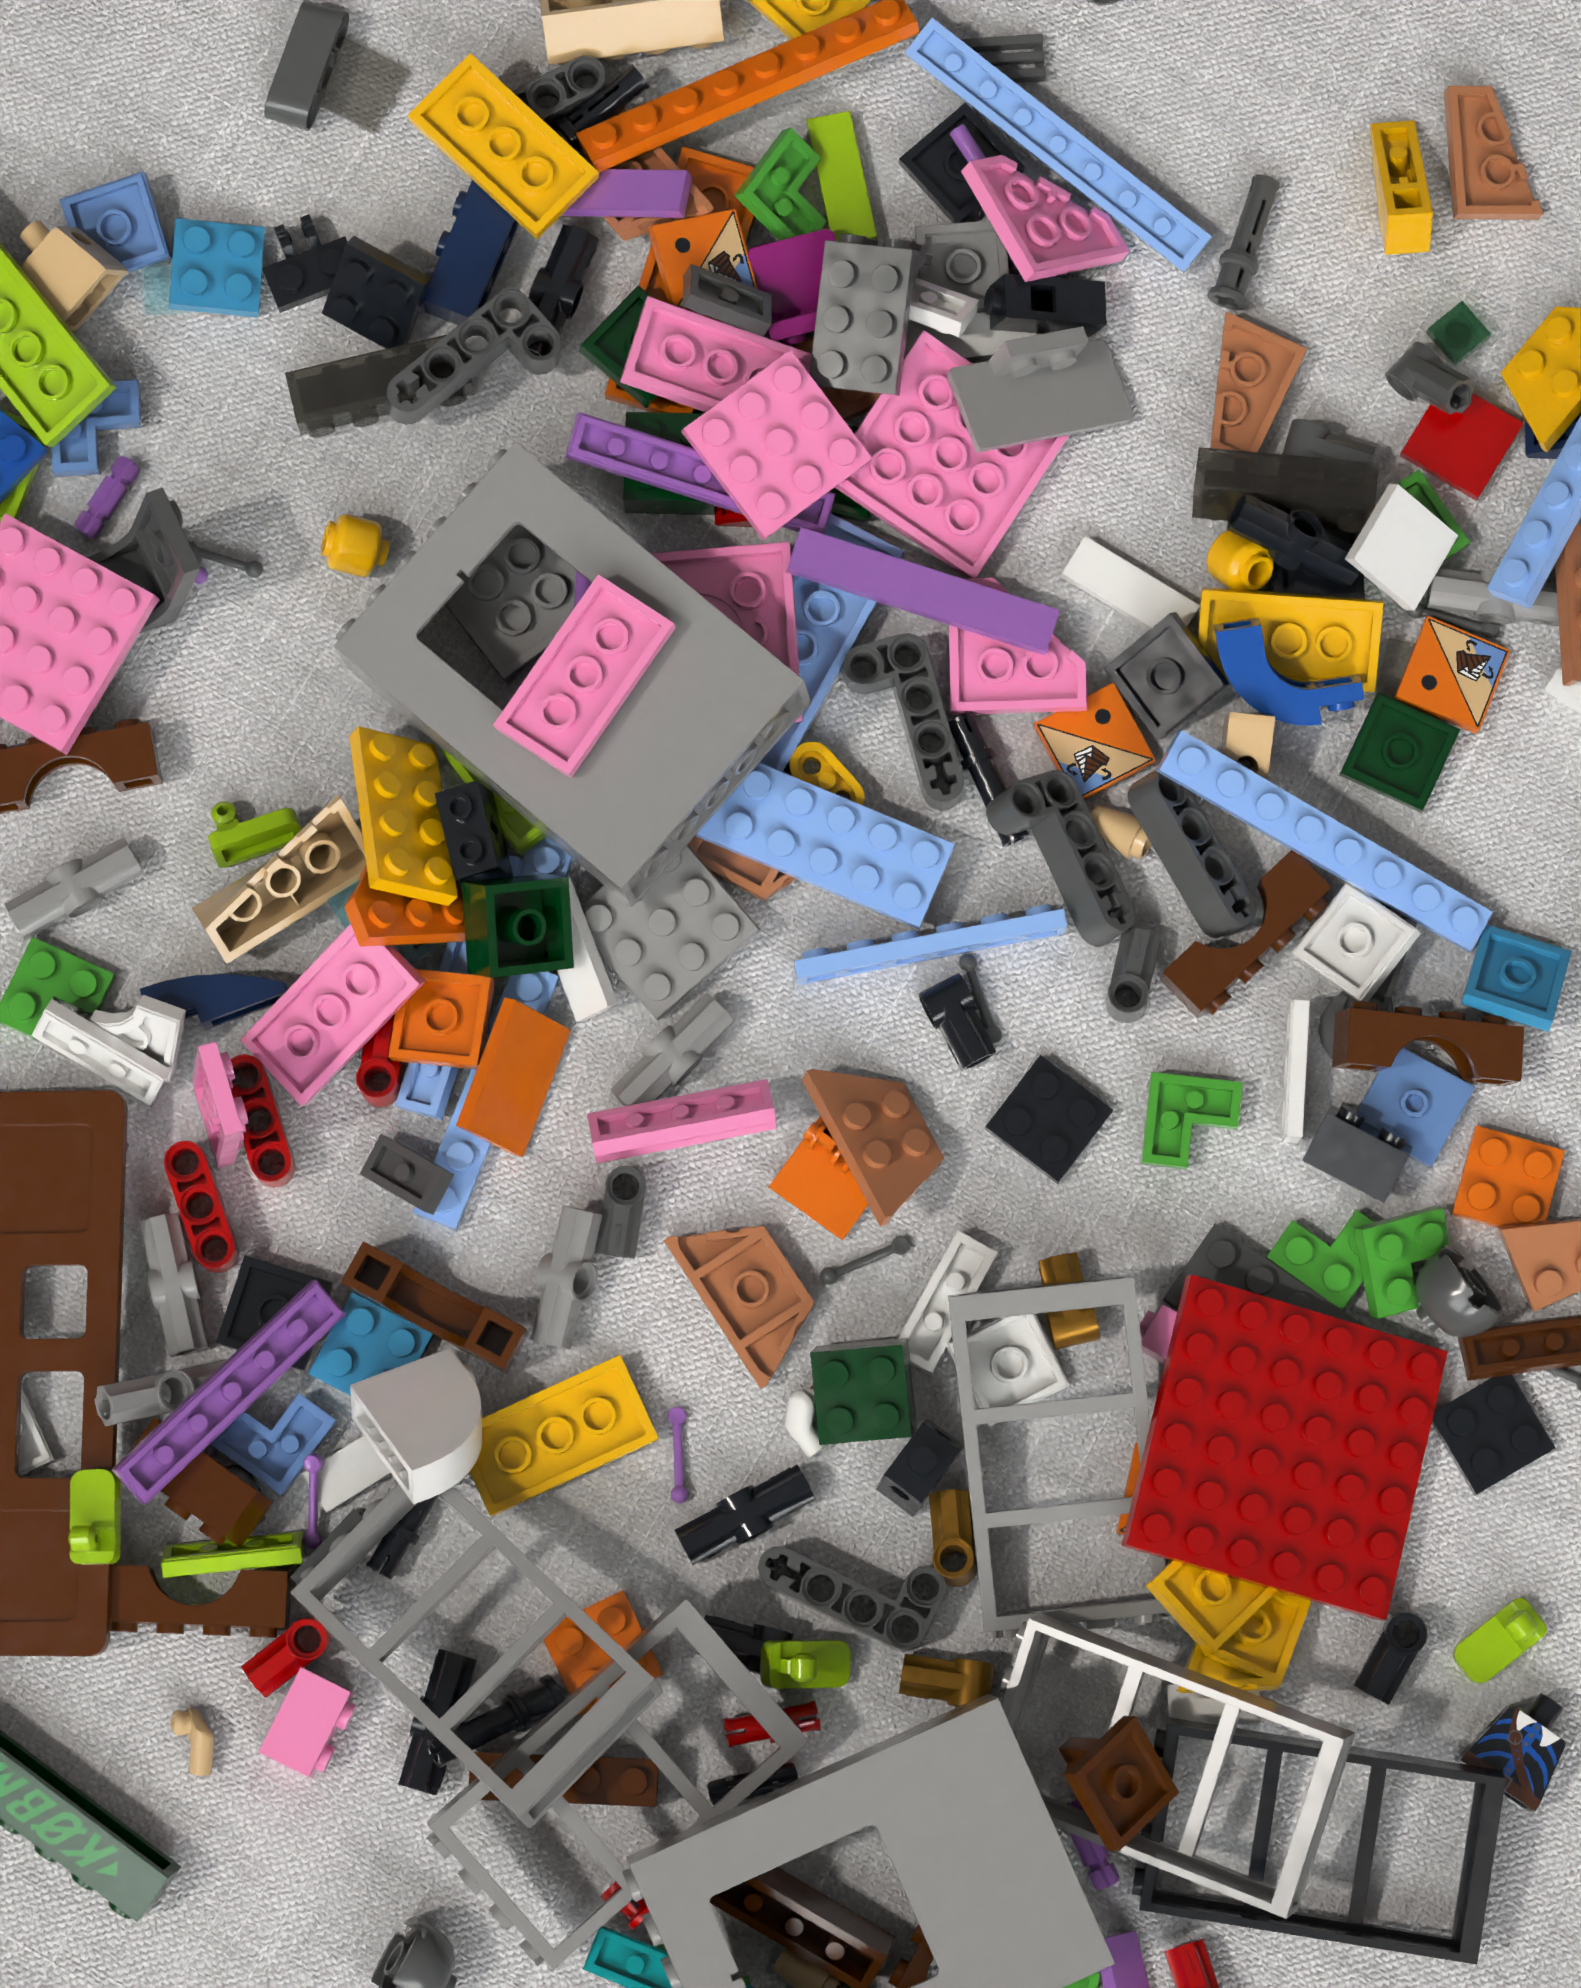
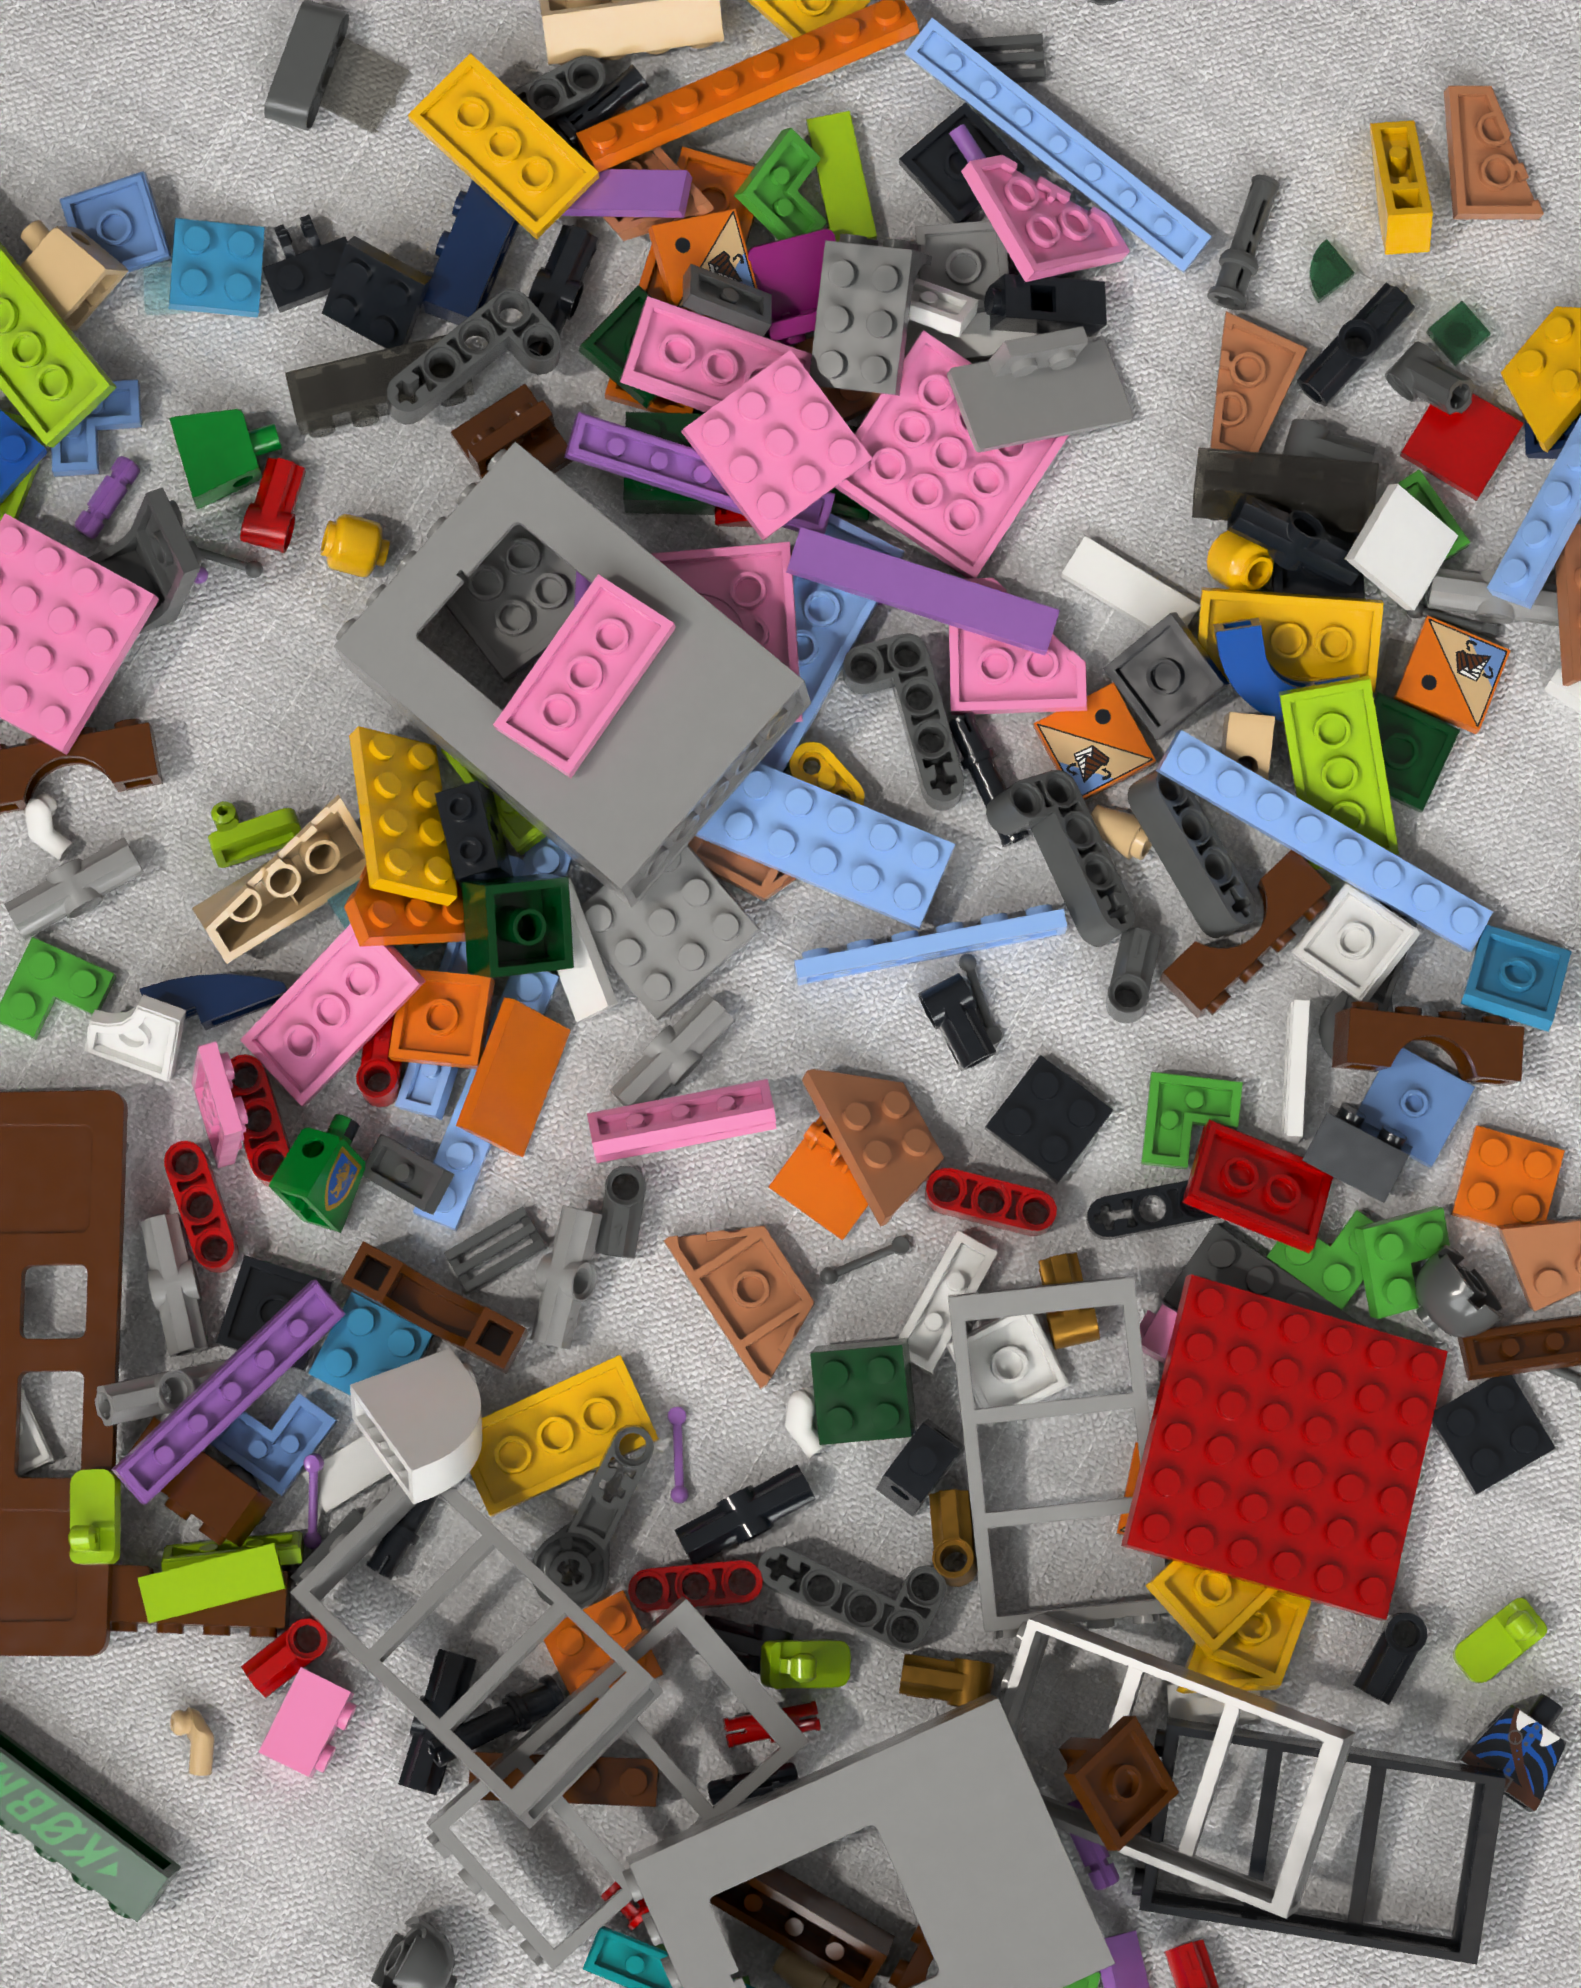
white tile [32,999,171,1105] -> none
none -> white arm [25,793,74,861]
none -> lime tile [138,1543,287,1624]
none -> green torso [169,409,282,509]
none -> red piece [240,458,306,553]
none -> green torso [269,1114,365,1233]
none -> dark grey tile [444,1206,547,1294]
none -> reddish brown bracket [451,384,573,479]
none -> dark grey beam [532,1424,654,1609]
none -> red beam [628,1560,763,1613]
none -> red beam [925,1168,1057,1236]
none -> black beam [1086,1180,1220,1240]
none -> red tile [1182,1119,1333,1254]
none -> lime plate [1279,676,1399,870]
none -> black piece [1297,282,1415,407]
none -> clear green tile [1309,239,1355,303]

